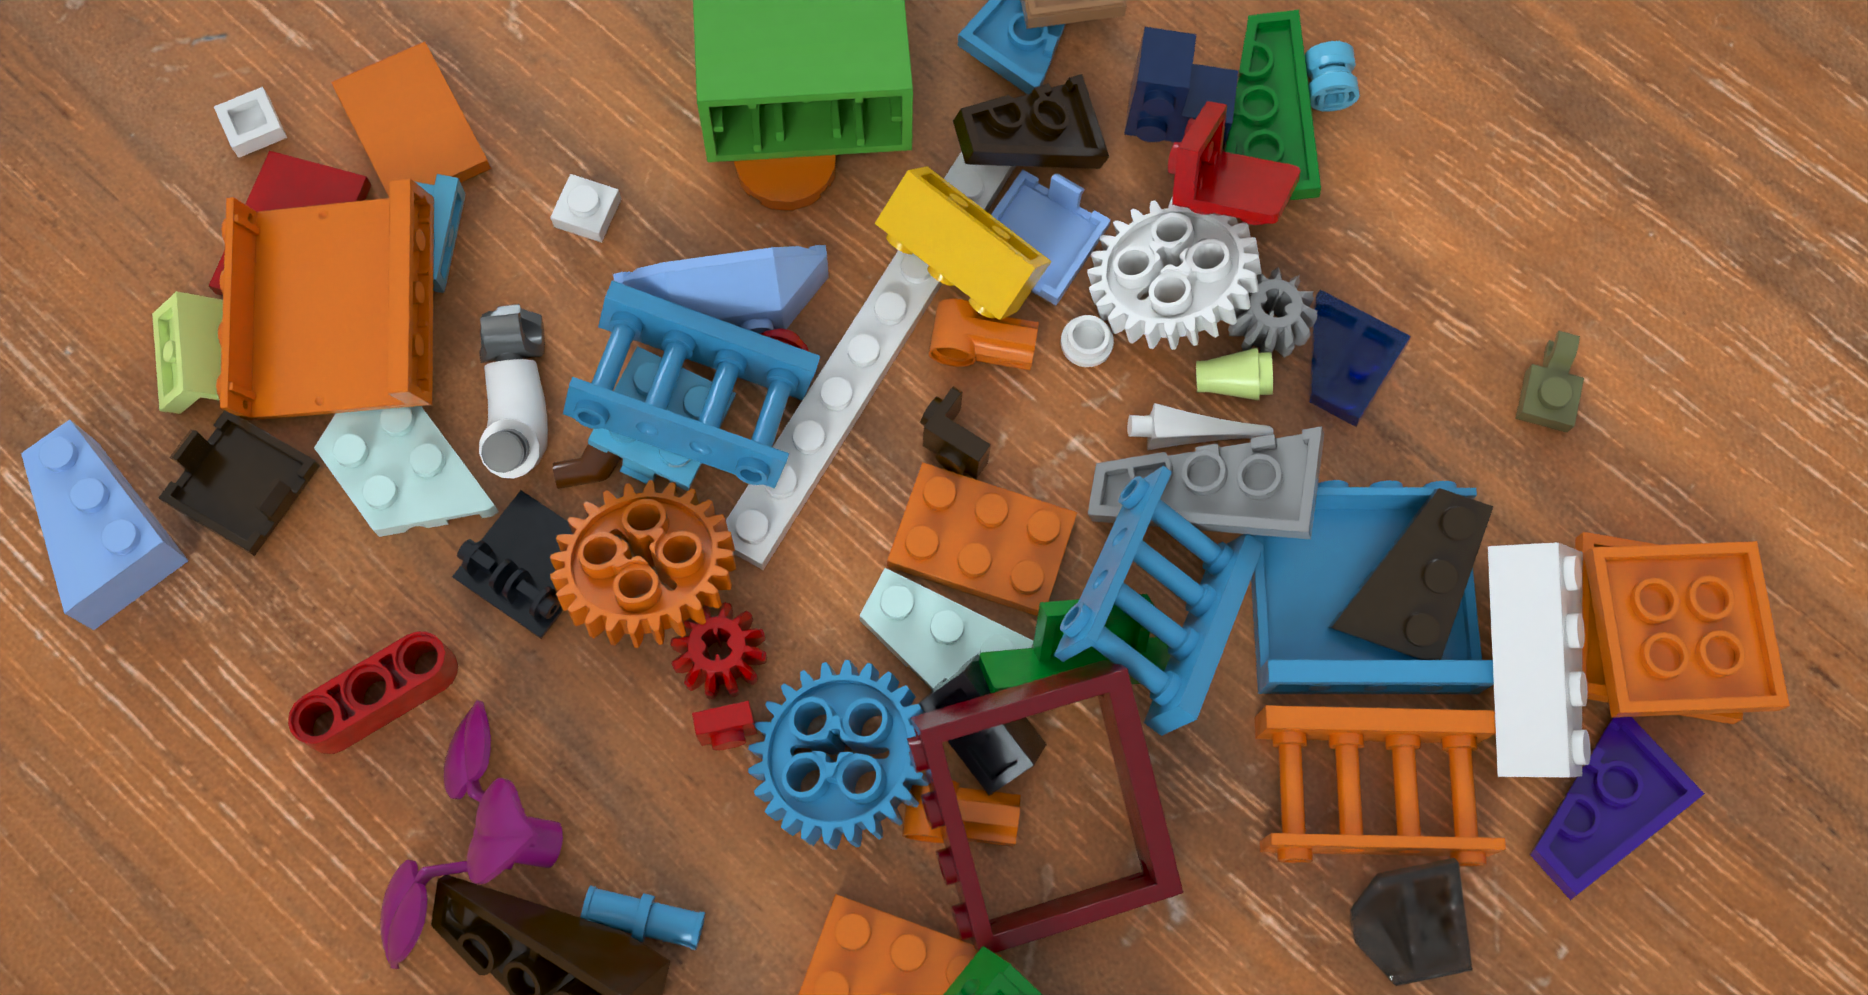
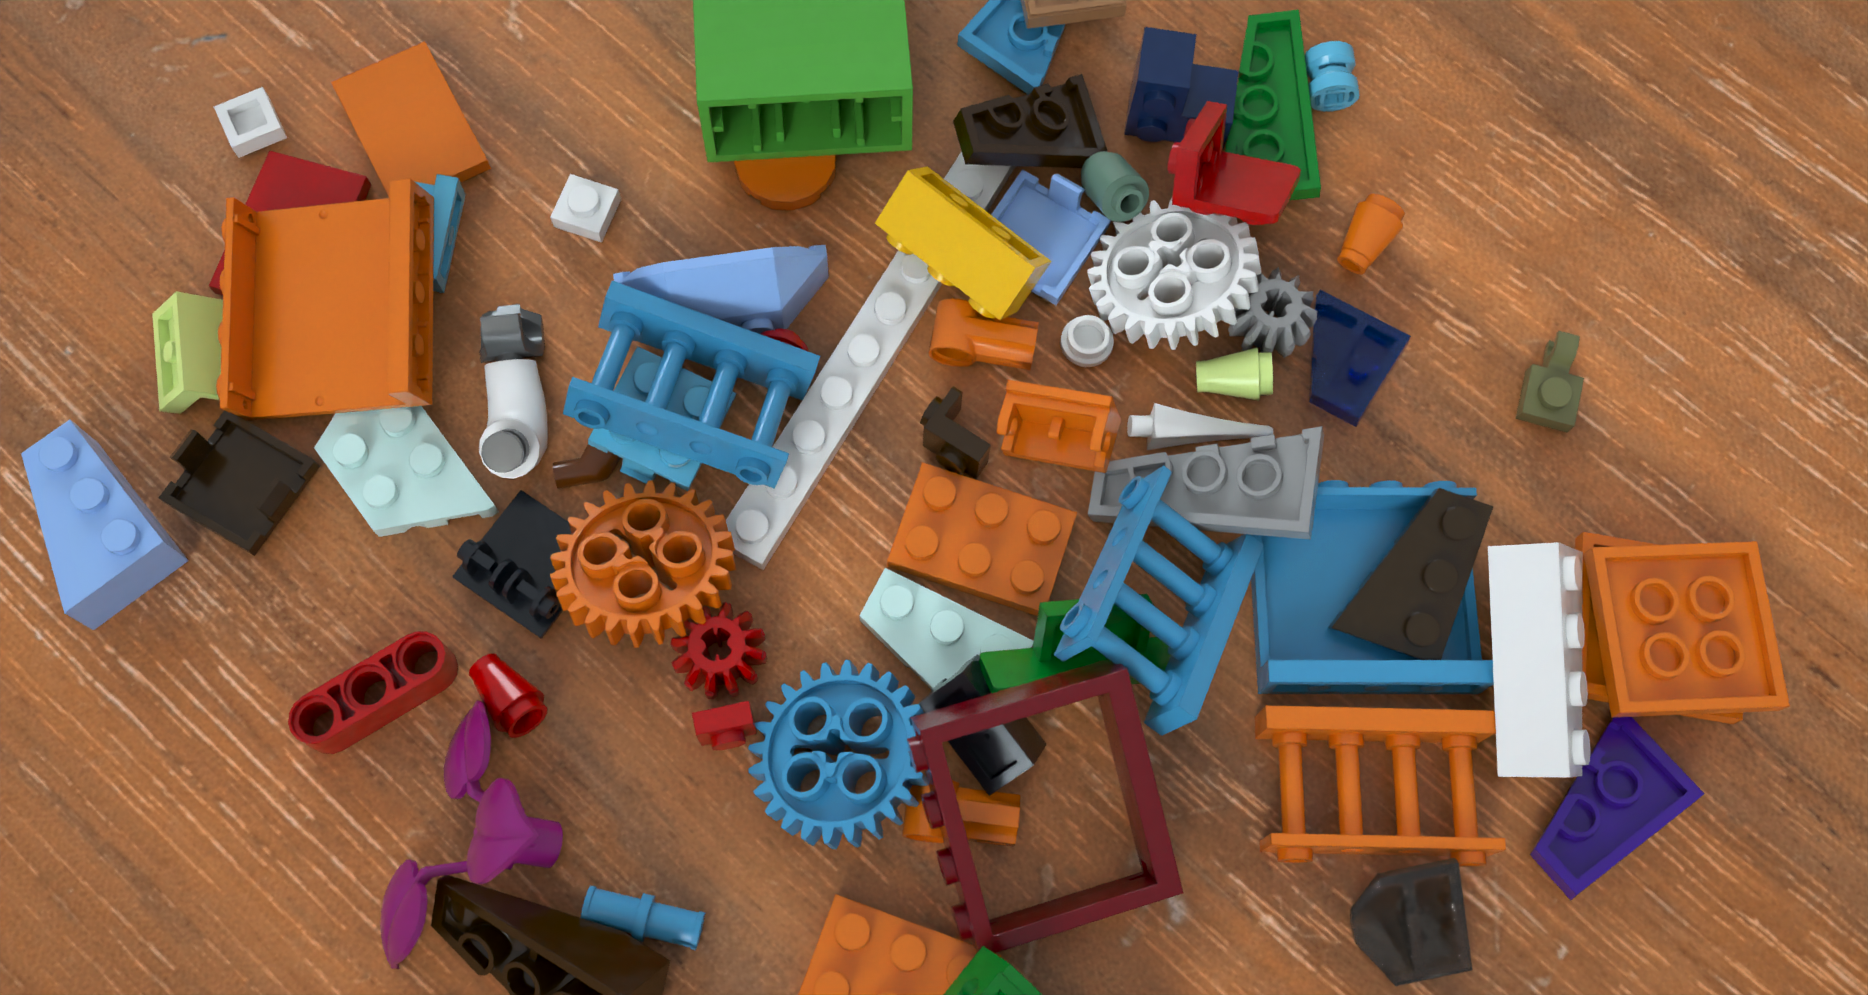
none -> red cone [469,653,548,738]
none -> orange hinge [996,380,1121,473]
none -> sand green brick [1081,151,1149,222]
none -> orange cone [1337,194,1405,274]

